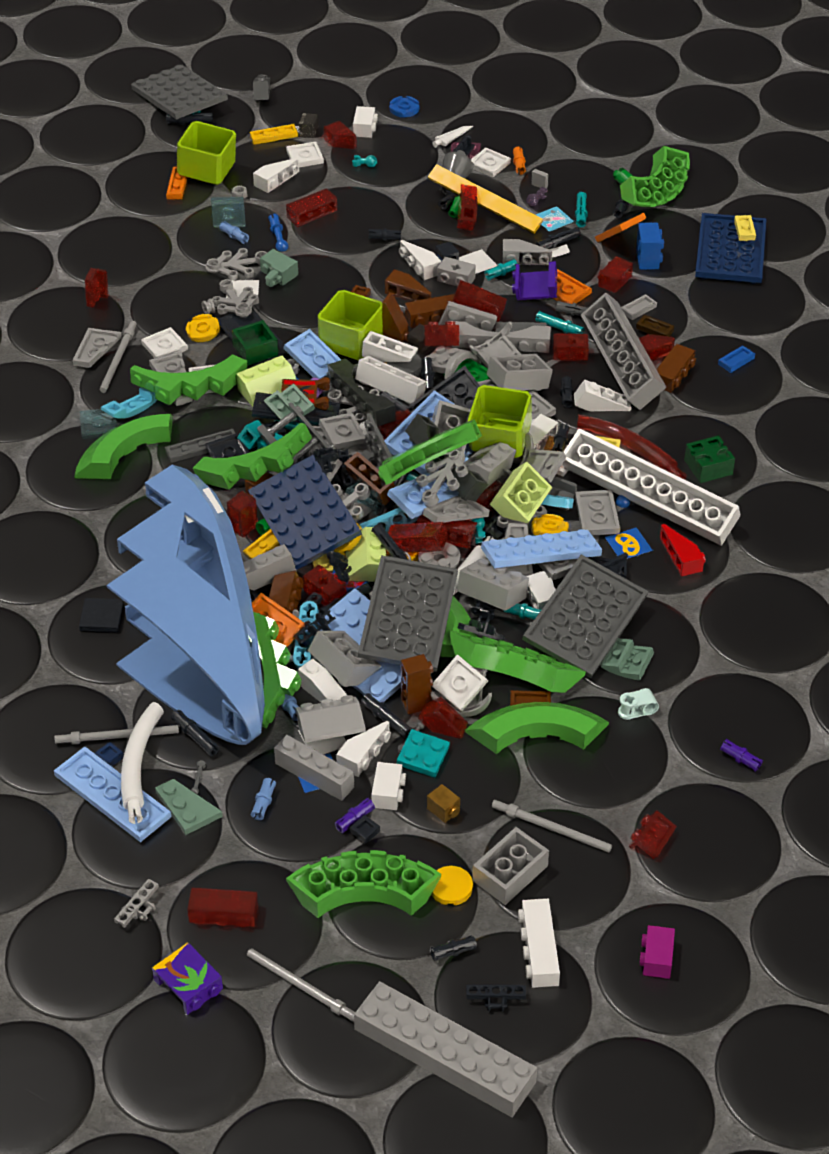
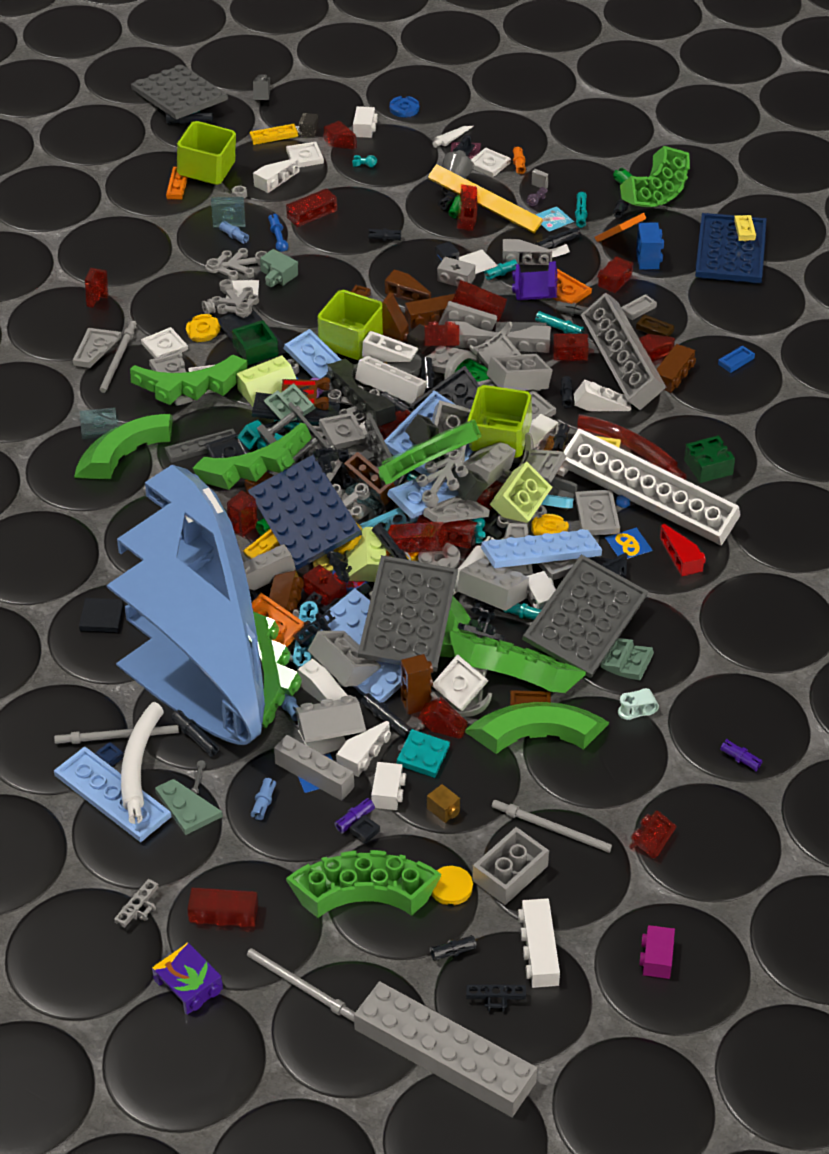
medium azure slope [101,387,157,418] -> none
white slope [399,240,441,280] -> none

